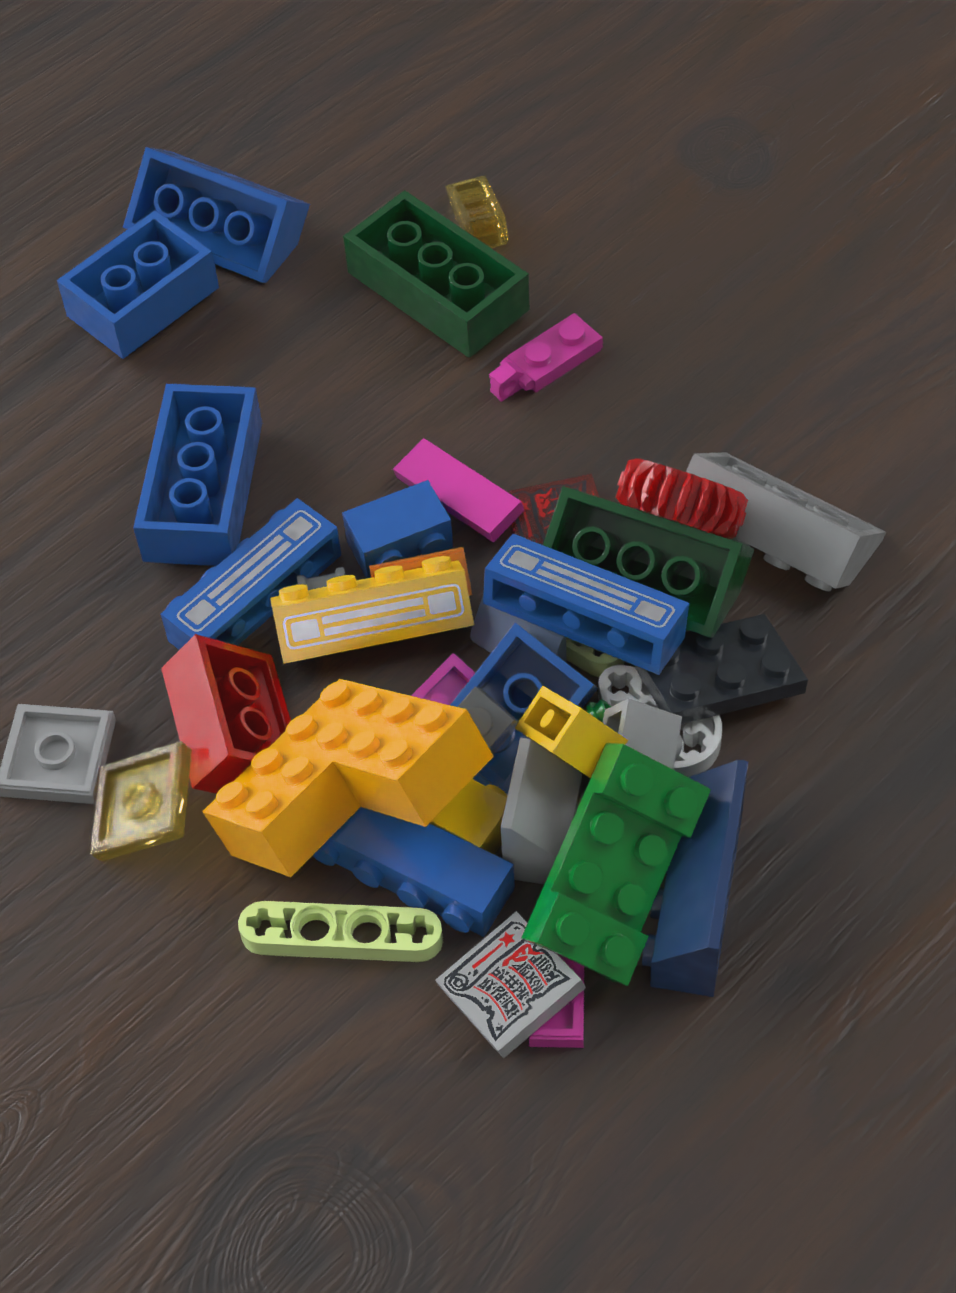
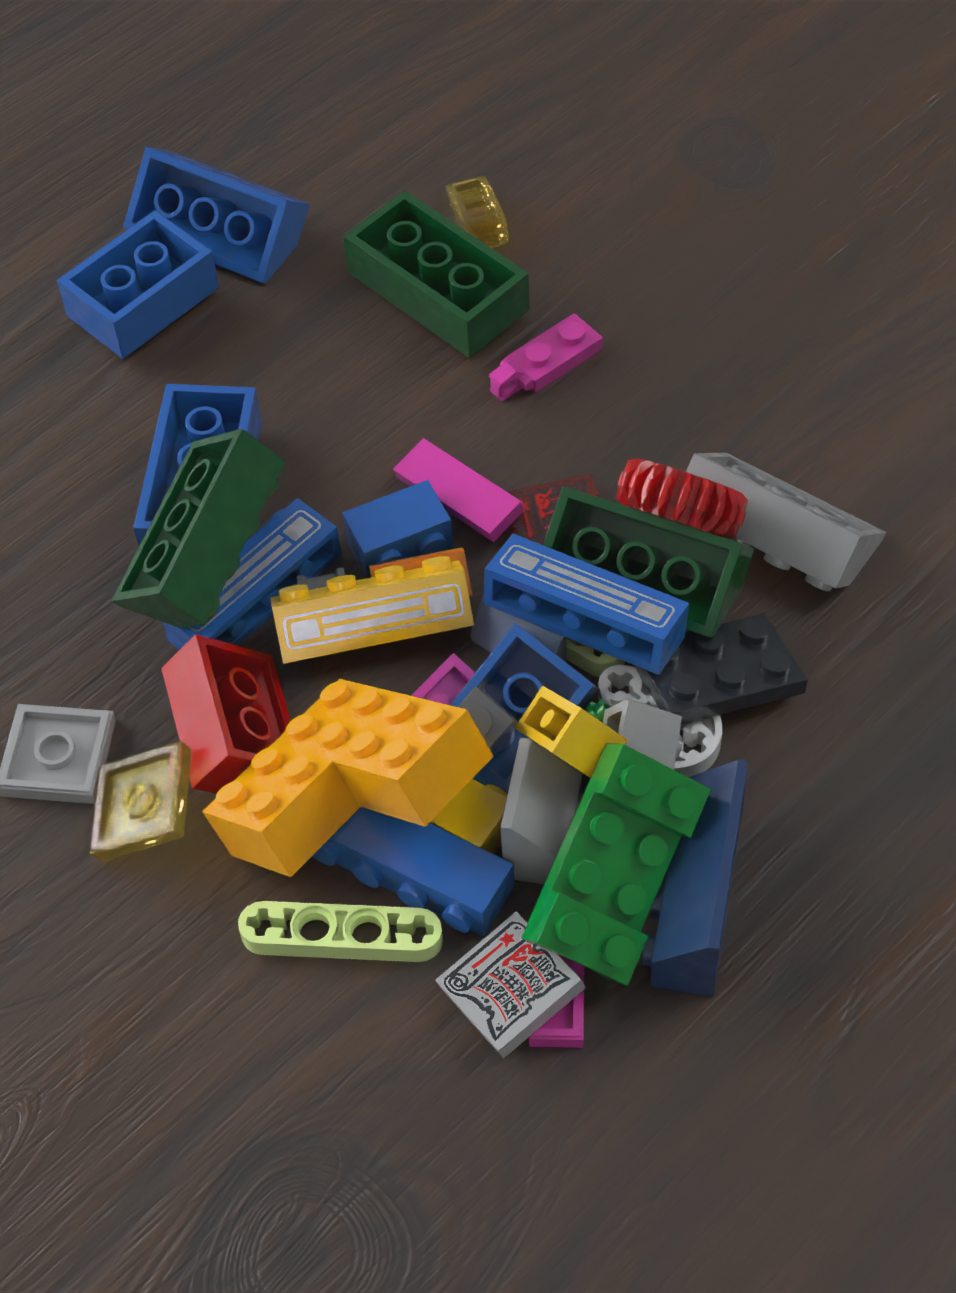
none -> dark green slope [111,429,285,628]

